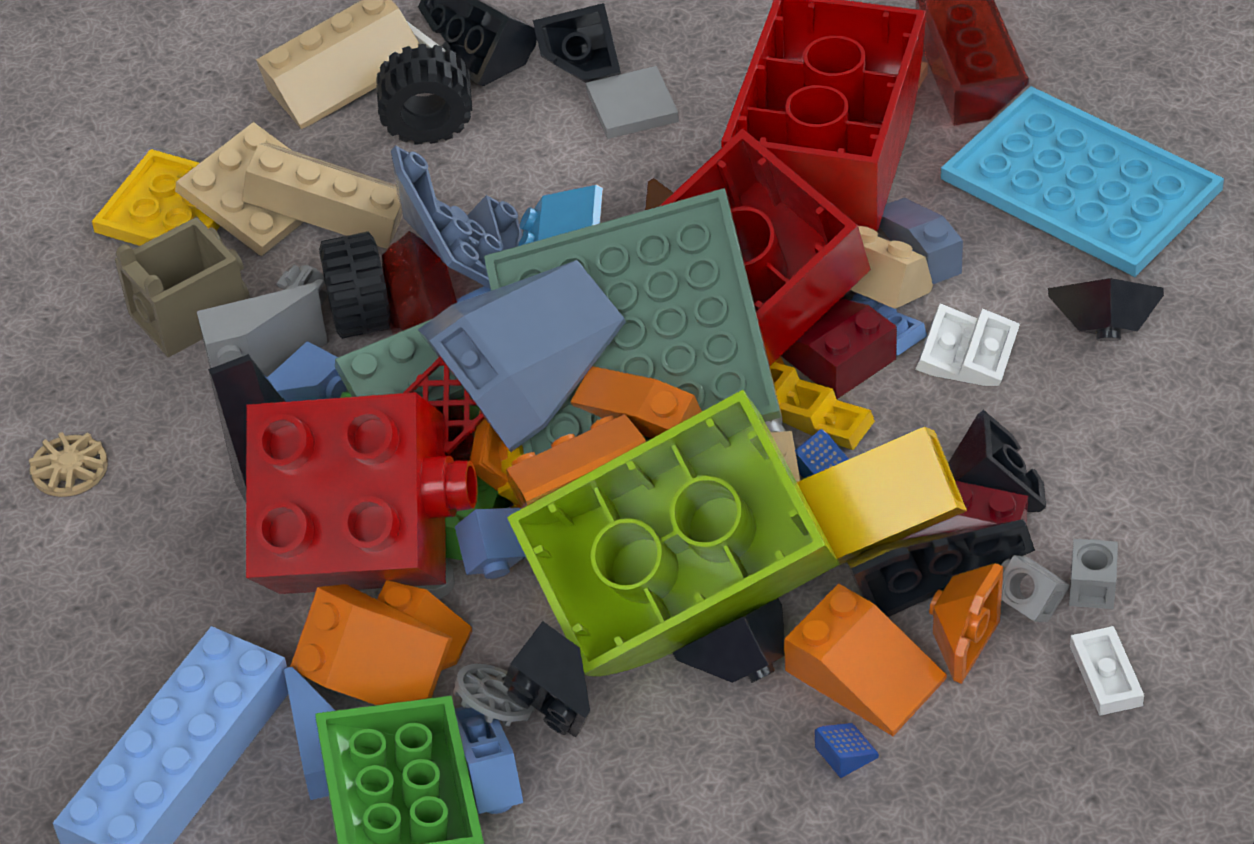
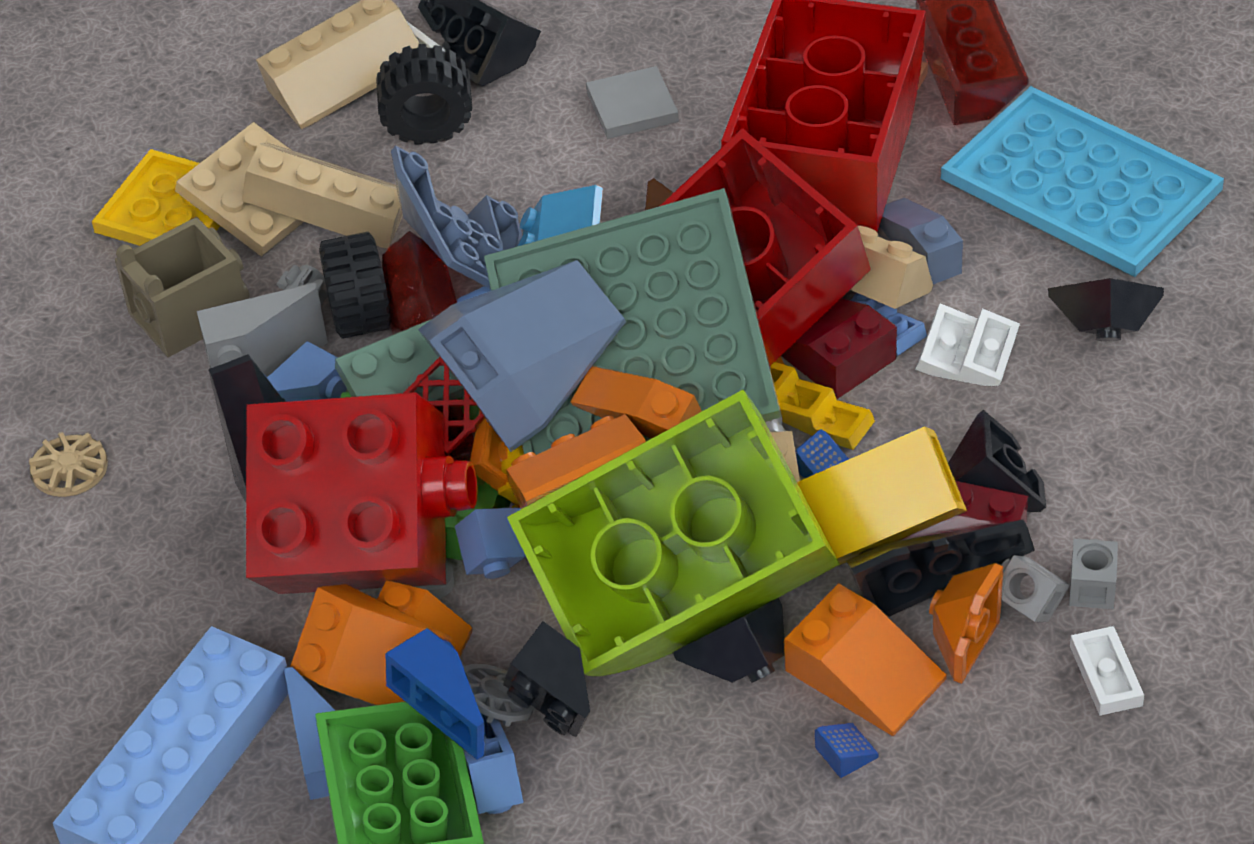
black slope [533,3,621,83] -> none
none -> blue slope [385,628,484,760]

